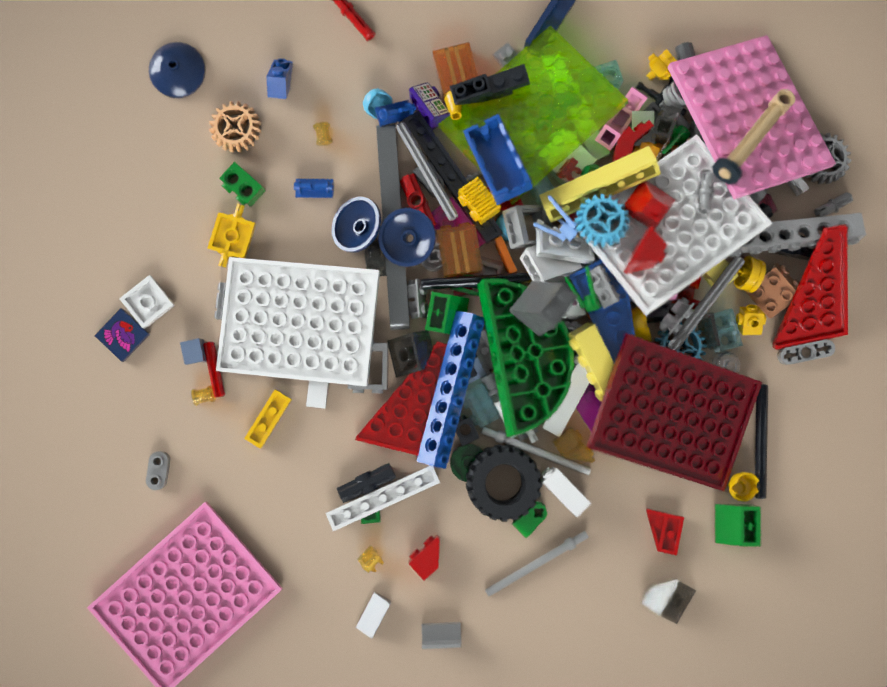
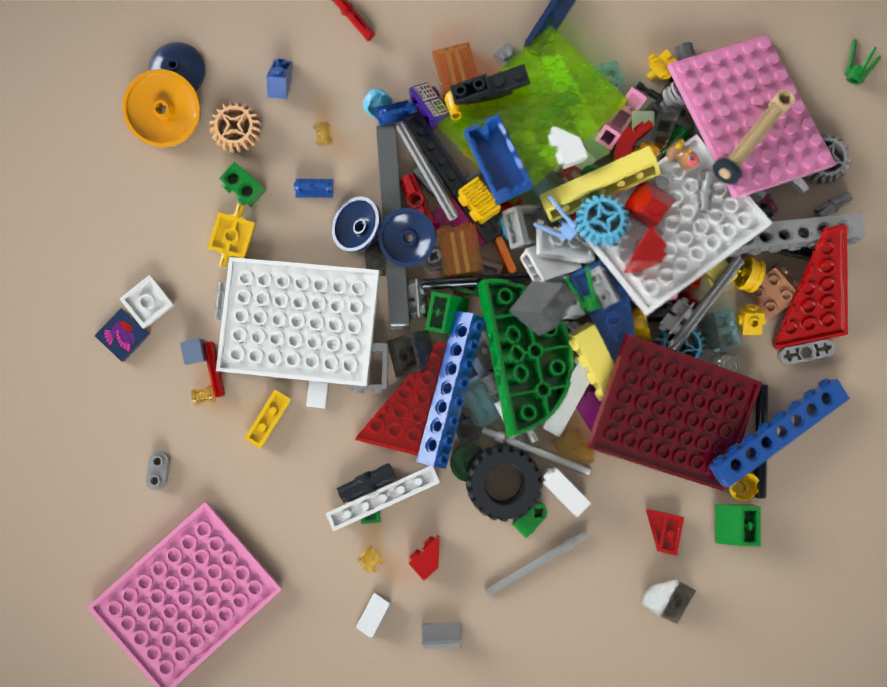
none -> light orange dish [122,69,201,148]
none -> white slope [548,127,588,169]
none -> medium nougat animal [666,138,699,171]
none -> blue brick [708,378,850,488]
none -> green plant [844,39,881,85]

